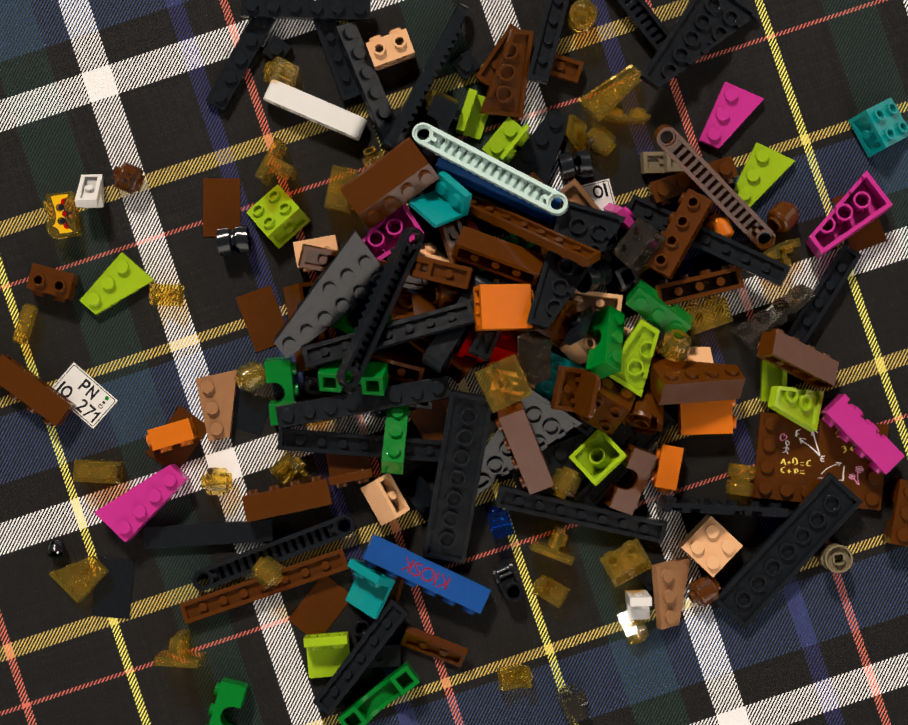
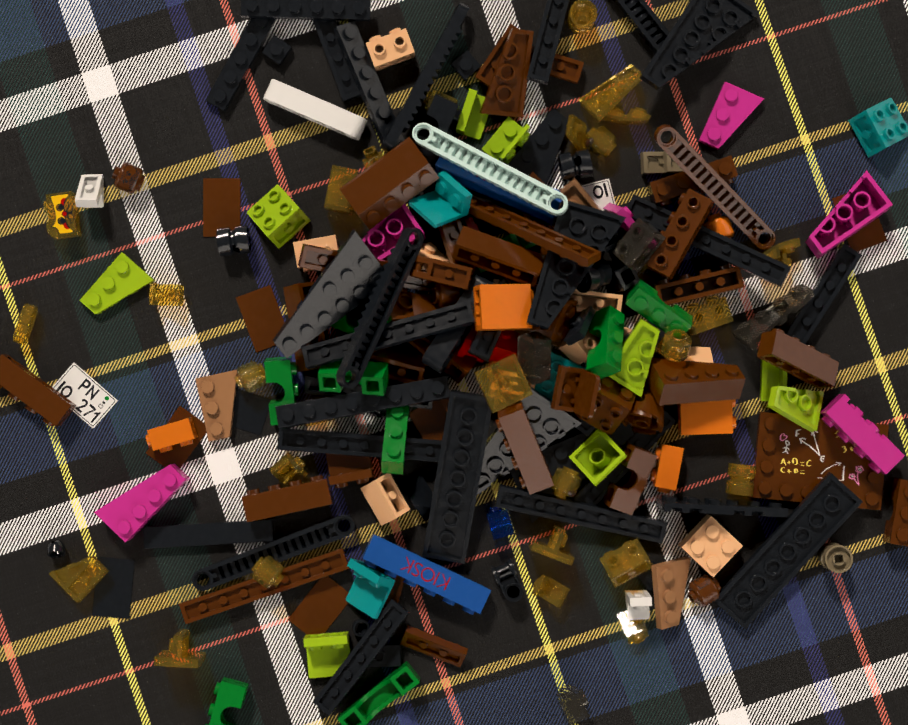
reddish brown brick [26,263,79,303] -> none
clear yellow brick [73,459,123,484] -> none
clear yellow head [201,467,232,495] -> none
clear yellow bracket [255,137,298,186] -> none
clear yellow bracket [263,56,300,87] -> none
clear yellow bracket [497,664,533,691] -> none
lime wing [733,142,795,207] -> none
reddish brown head [767,201,799,233] -> none

